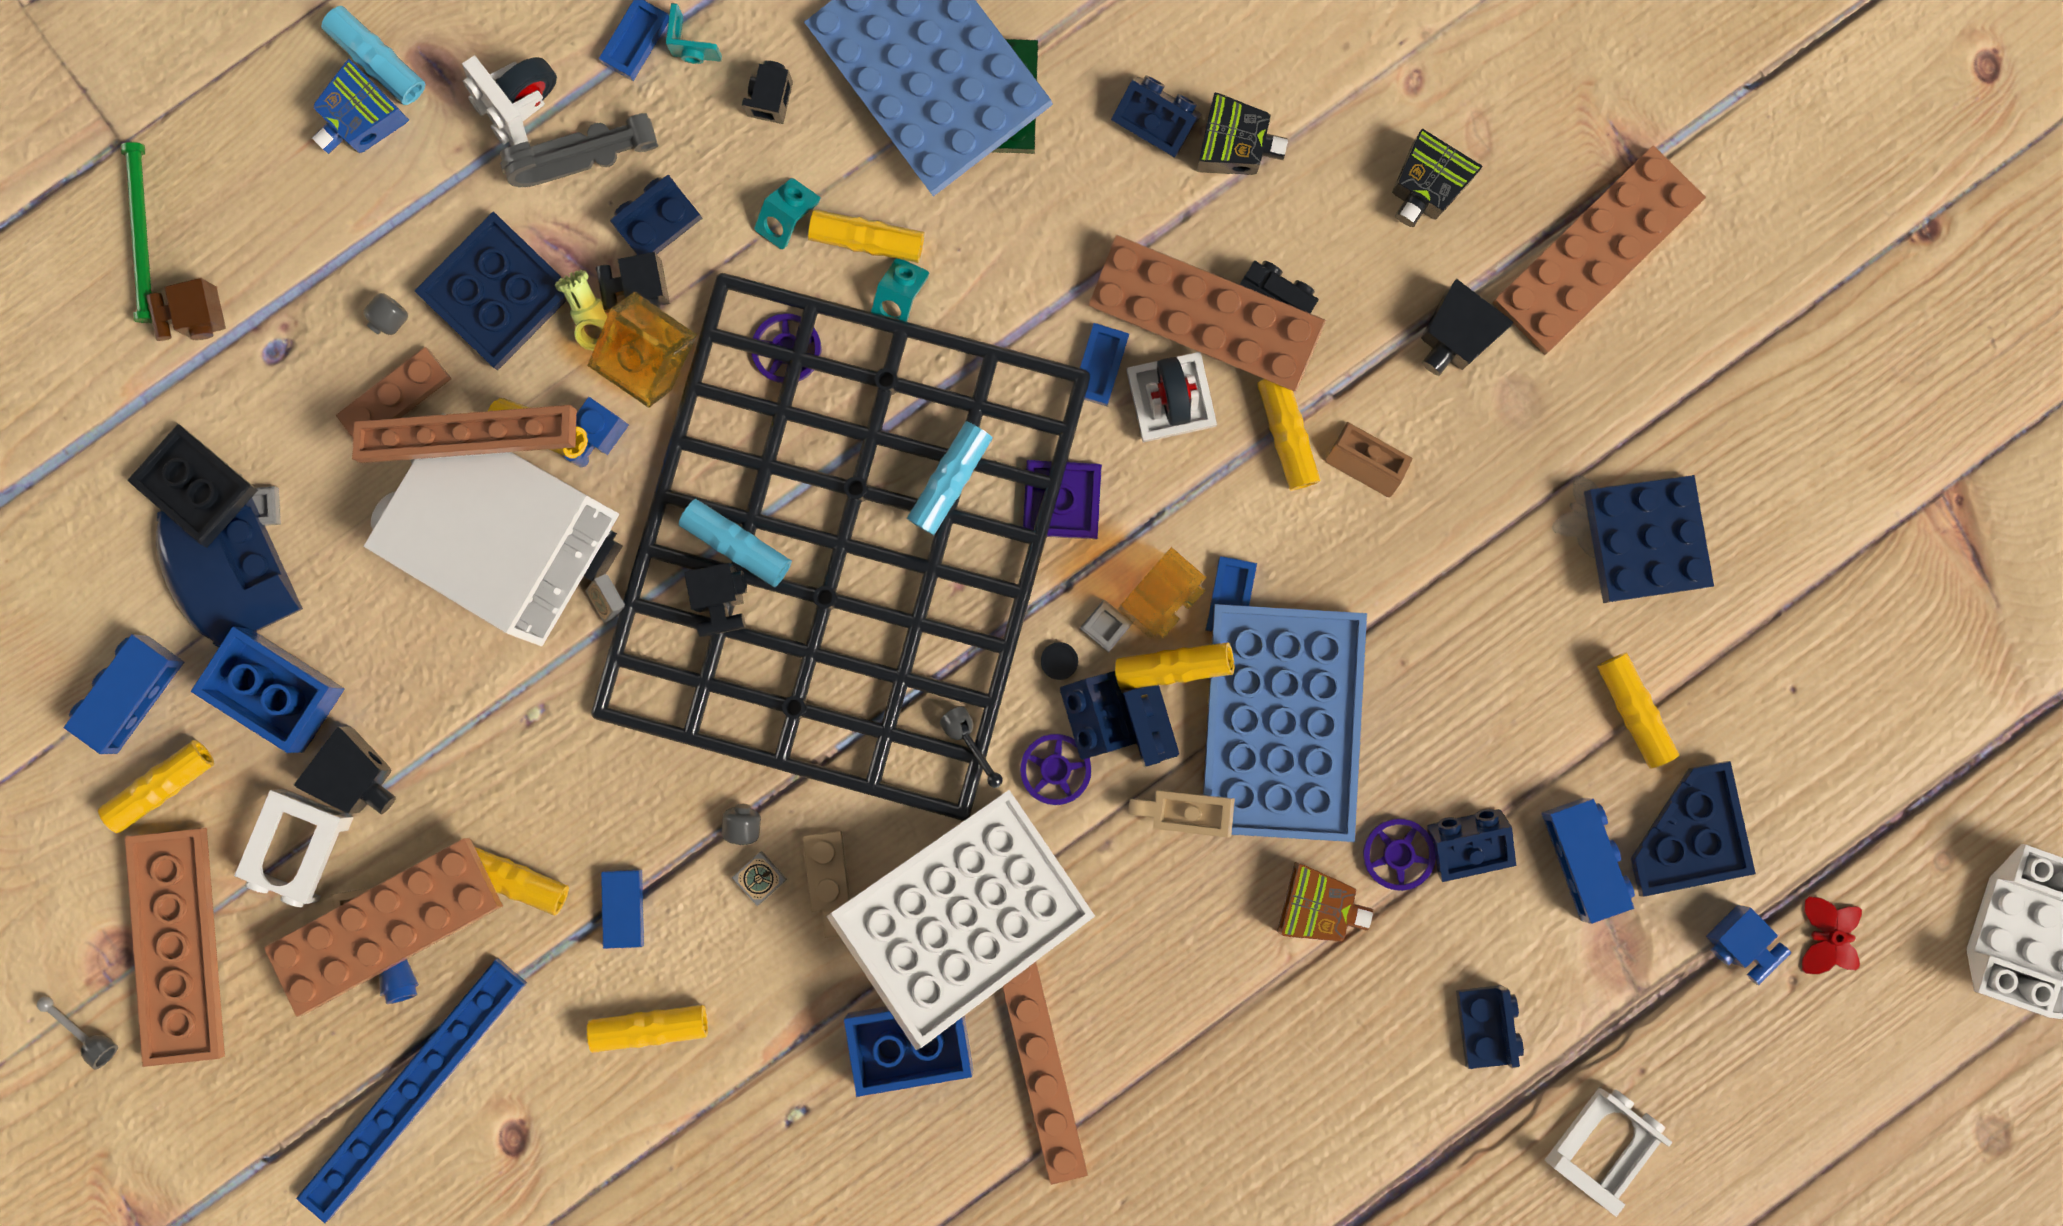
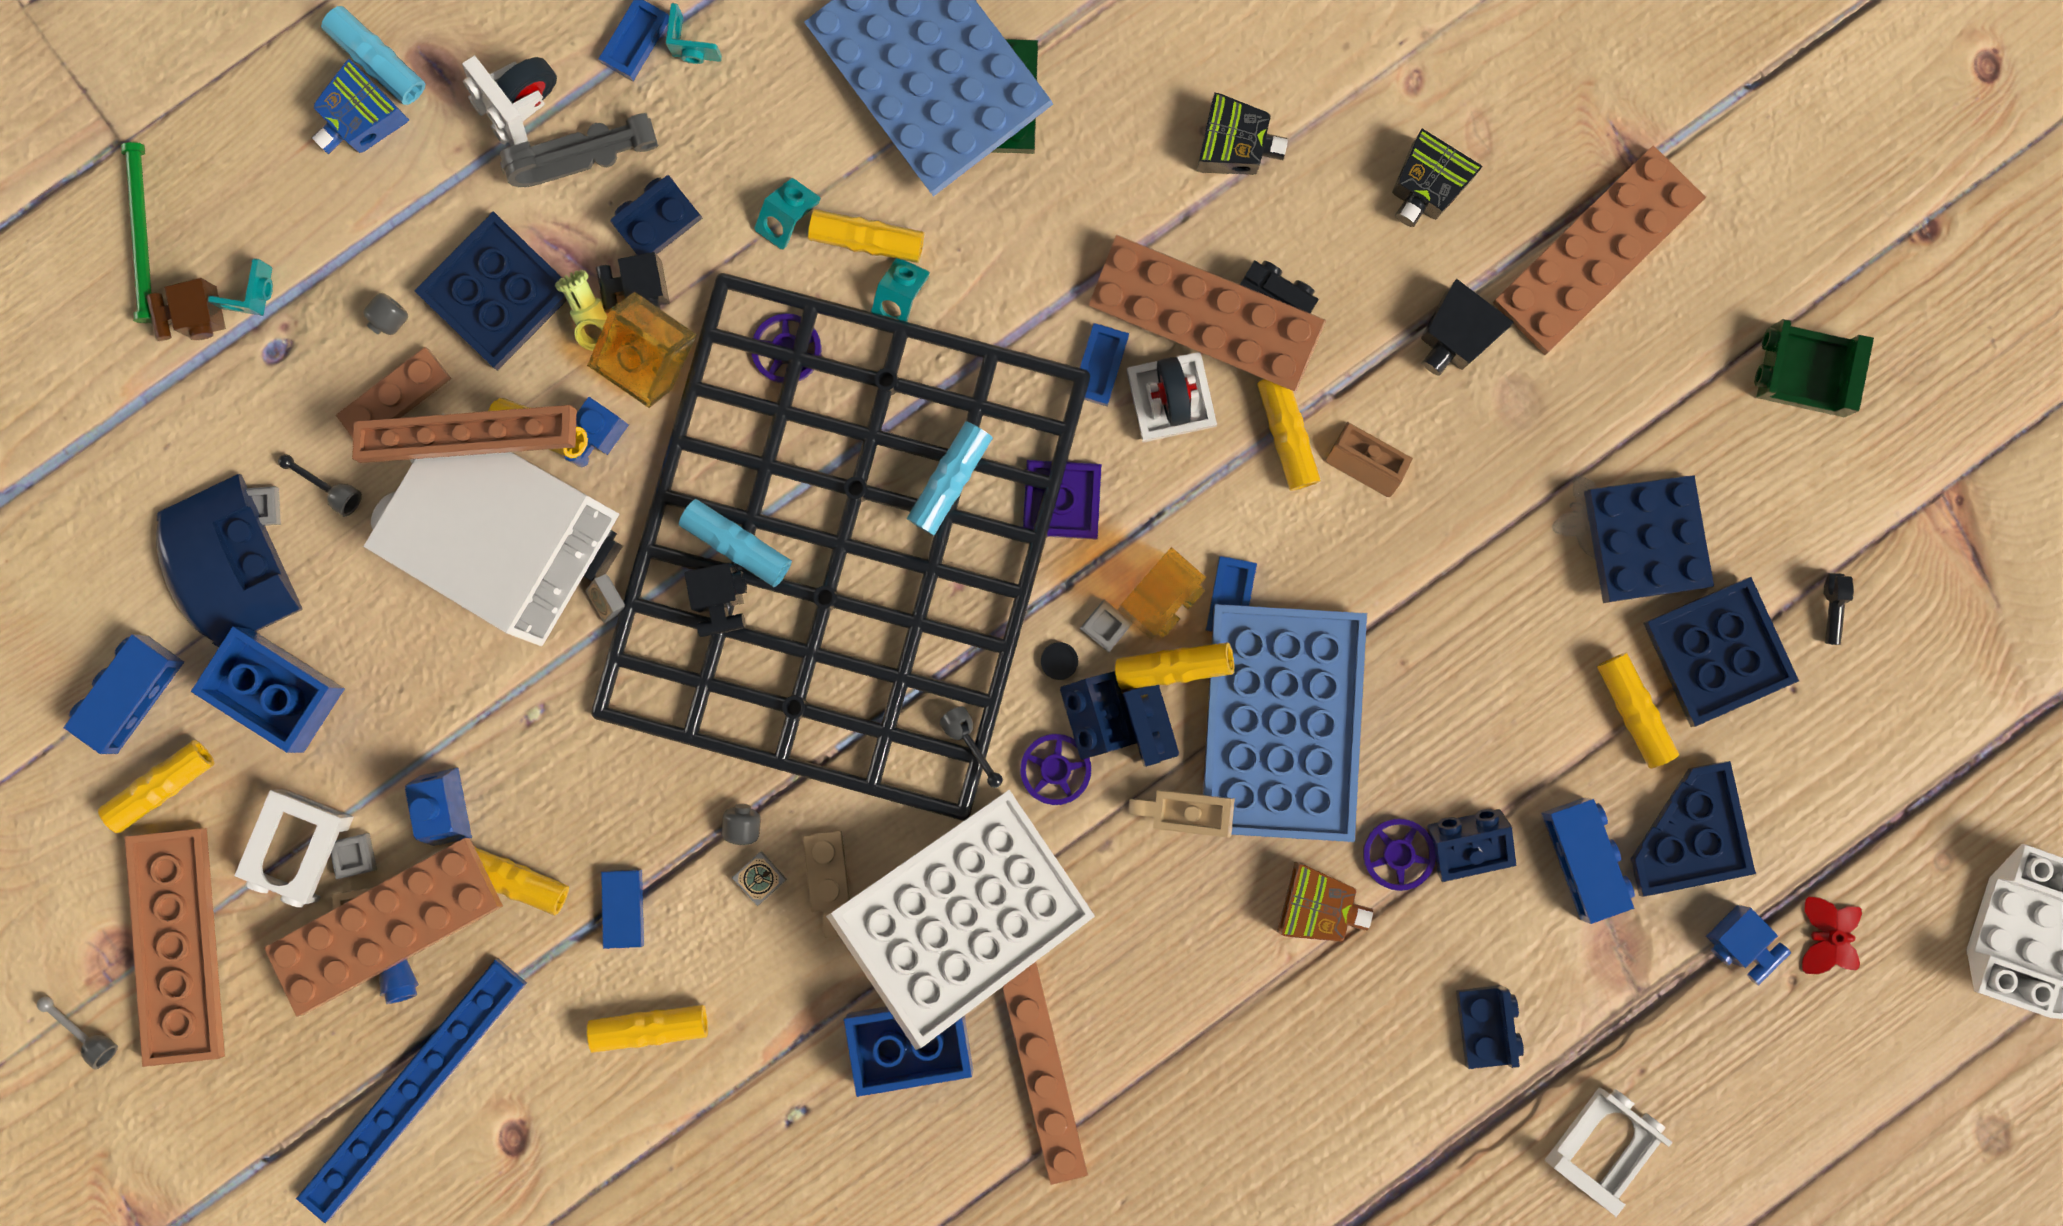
black tile [127,424,258,548] -> none
black torso [294,726,396,815] -> none
black brick [742,60,793,124] -> none
dark blue bracket [1111,75,1202,157] -> none
none -> teal bracket [208,258,273,316]
none -> dark grey hinge [278,454,362,517]
none -> light grey tile [331,833,377,879]
none -> blue torso [405,768,472,846]
none -> dark blue plate [1643,577,1799,727]
none -> dark green panel [1754,319,1874,417]
none -> black bar [1823,573,1854,645]

